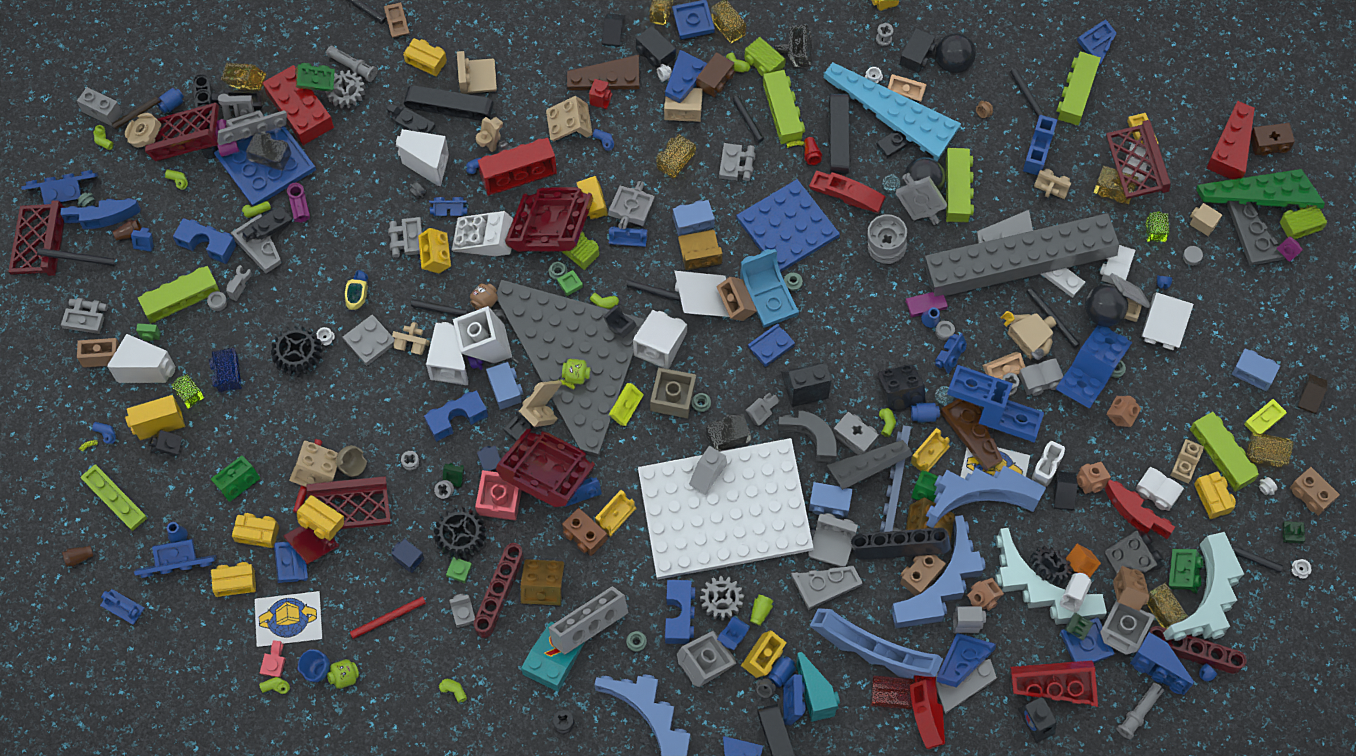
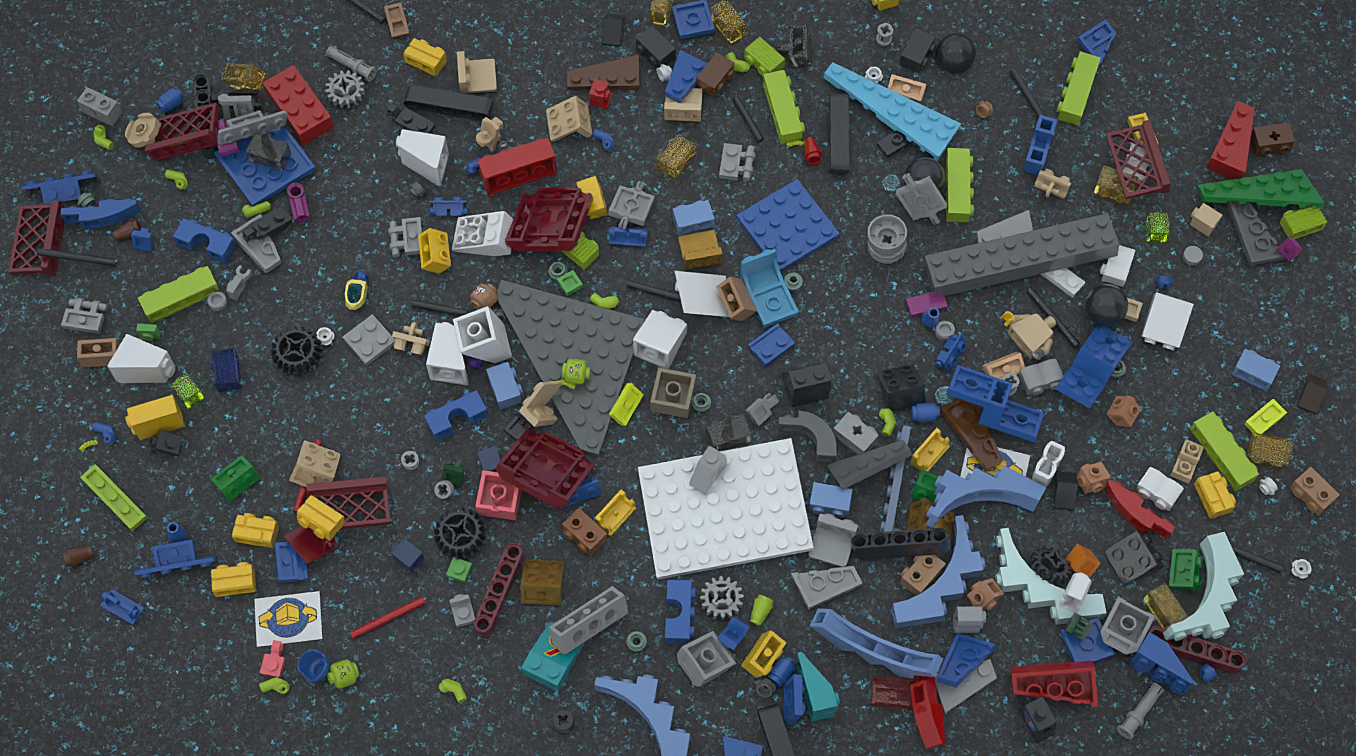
dark brown bar [112,96,161,129] -> none
green bracket [295,63,335,92] -> none
dark tan hair [336,445,367,477] -> none
black bracket [603,305,637,338] -> none
red slope [809,171,886,213] -> none
light grey window [1109,273,1150,308] -> none
medium nougat brick [1113,566,1149,611] -> none
dark green tile [1282,521,1305,544] -> none

